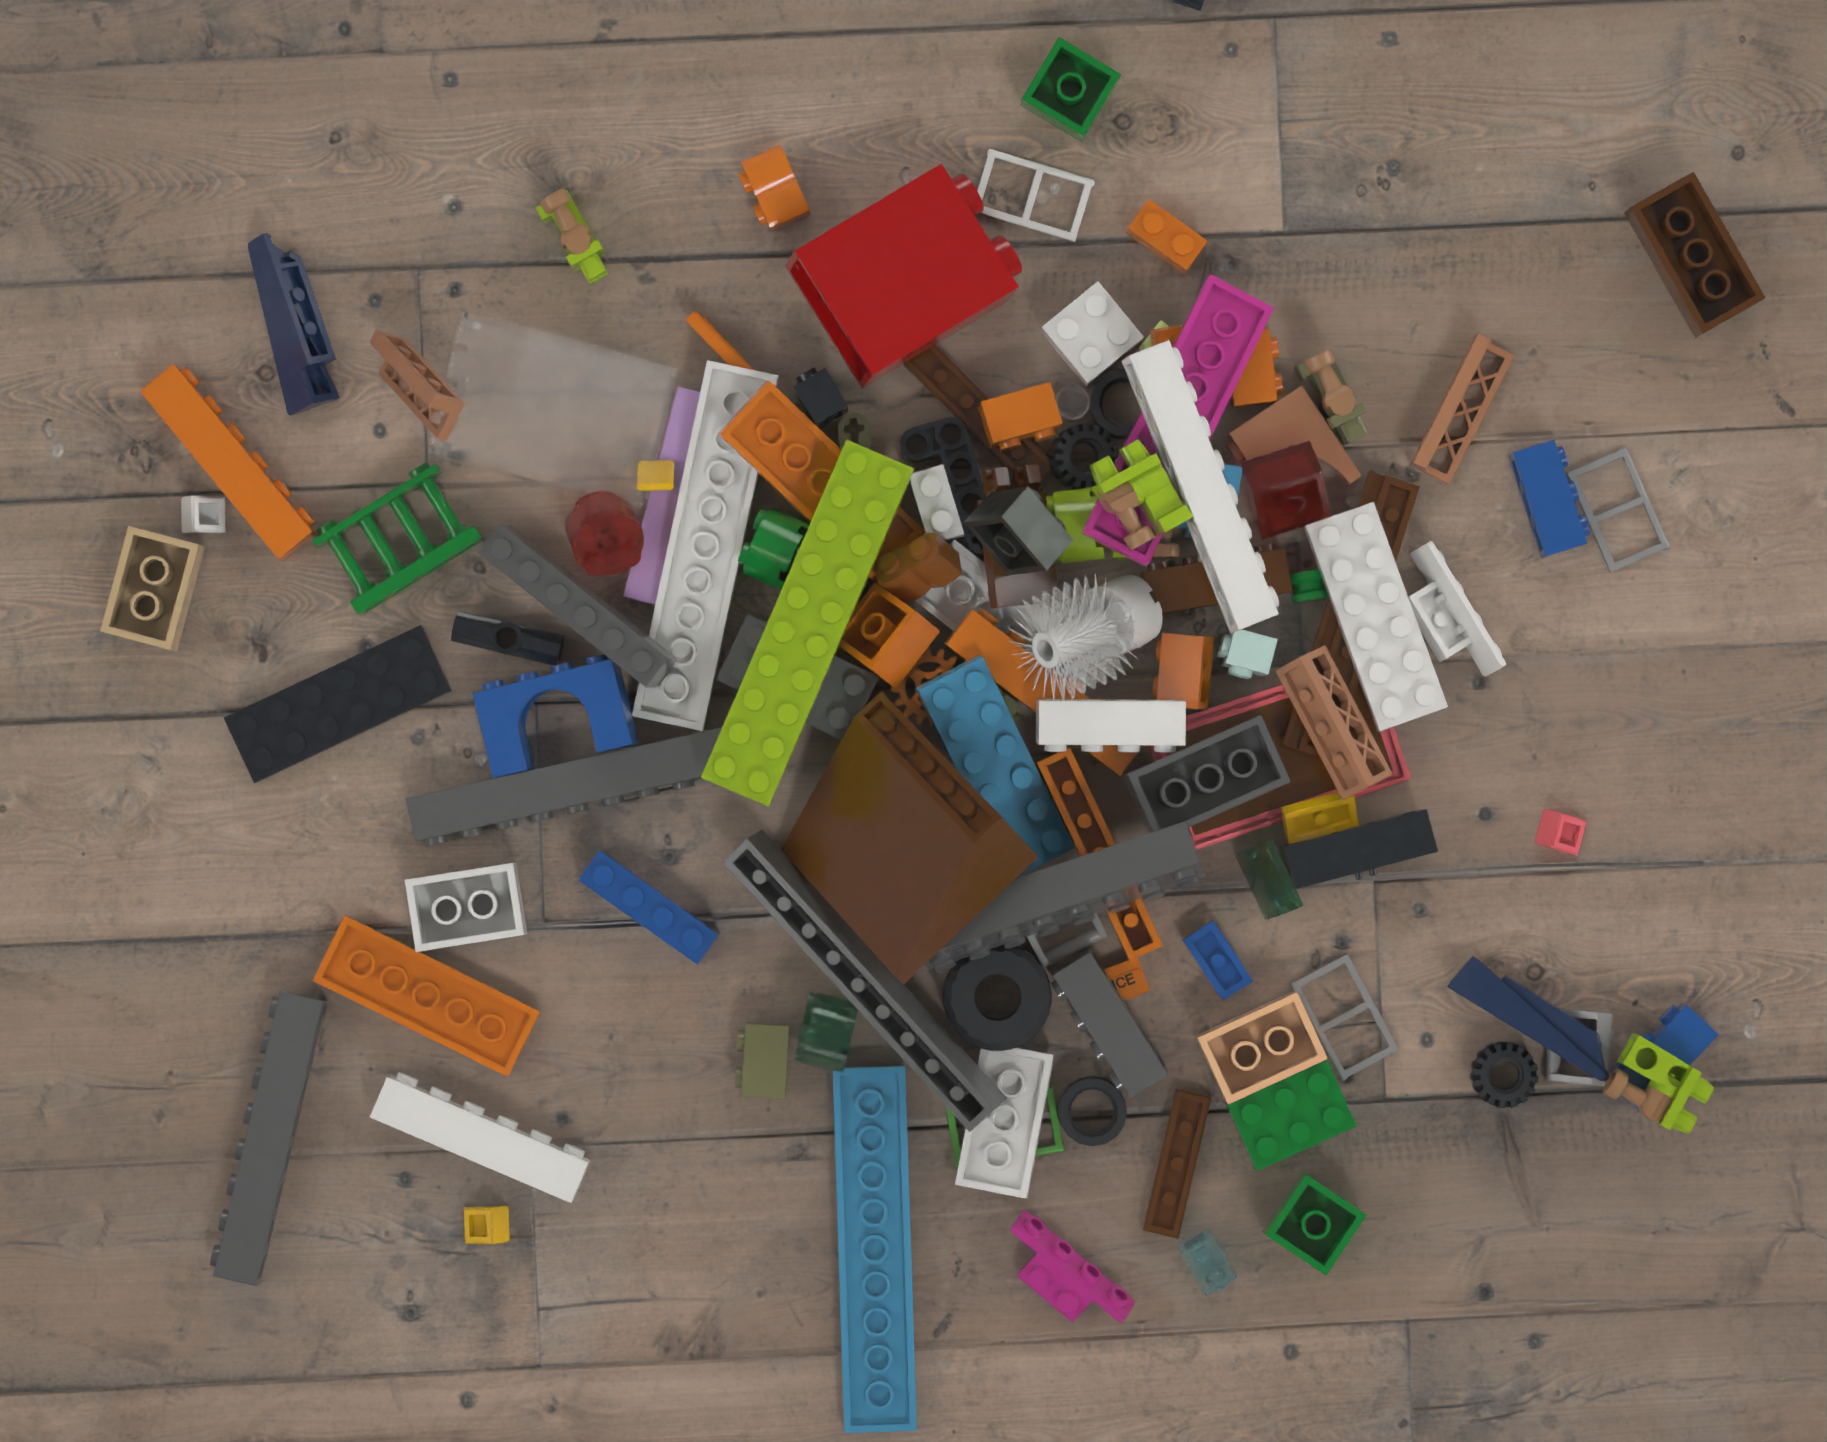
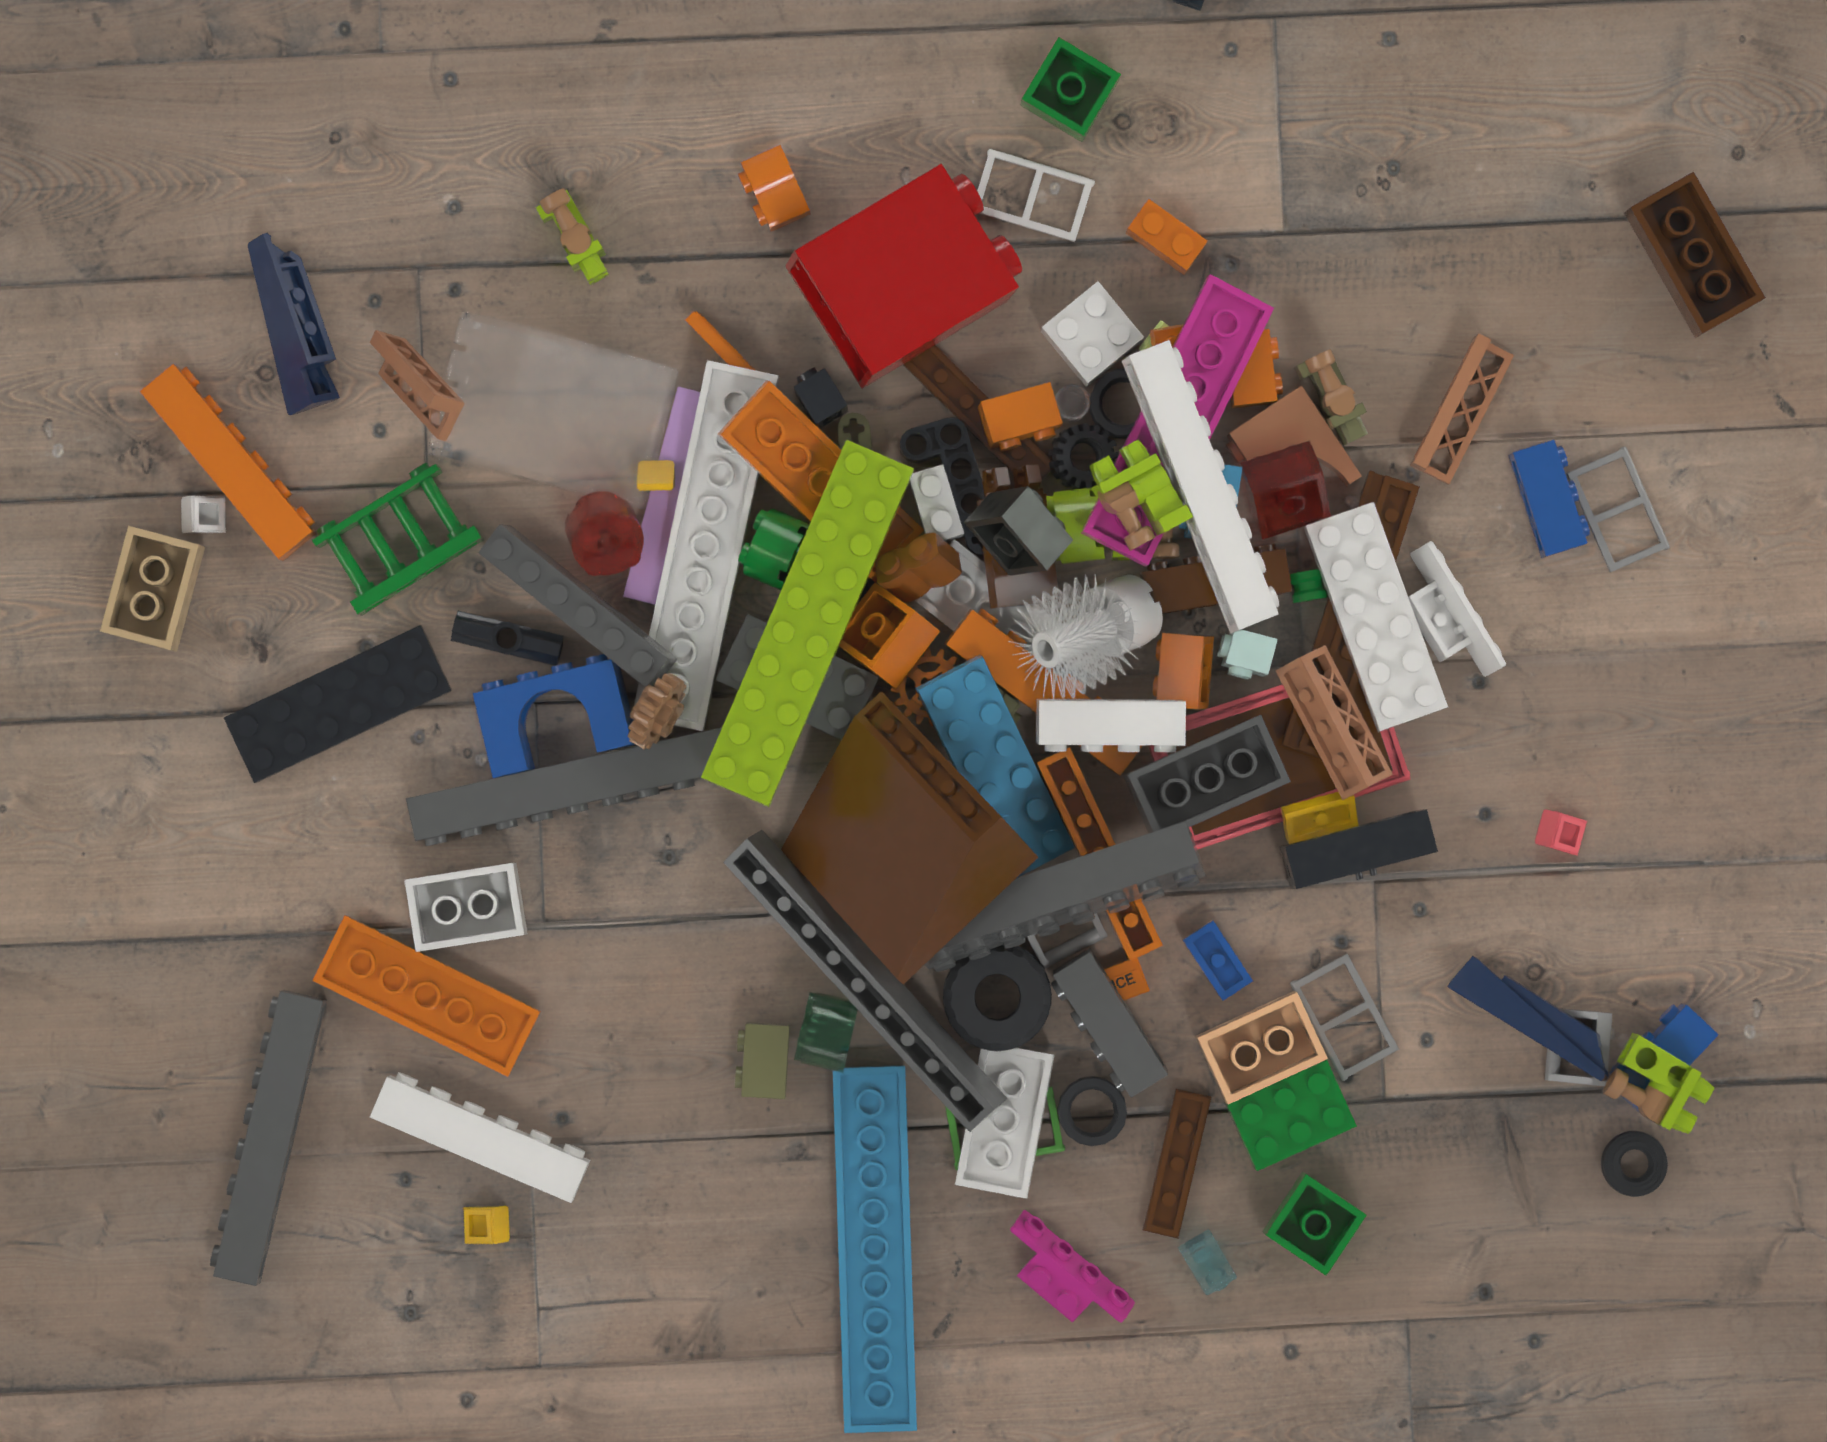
blue brick [578,850,720,965] -> none
clear green slope [1234,839,1304,920] -> none
black tyre [1470,1042,1539,1108] -> none
none -> medium nougat gear [628,673,687,750]
none -> black tyre [1601,1131,1668,1197]

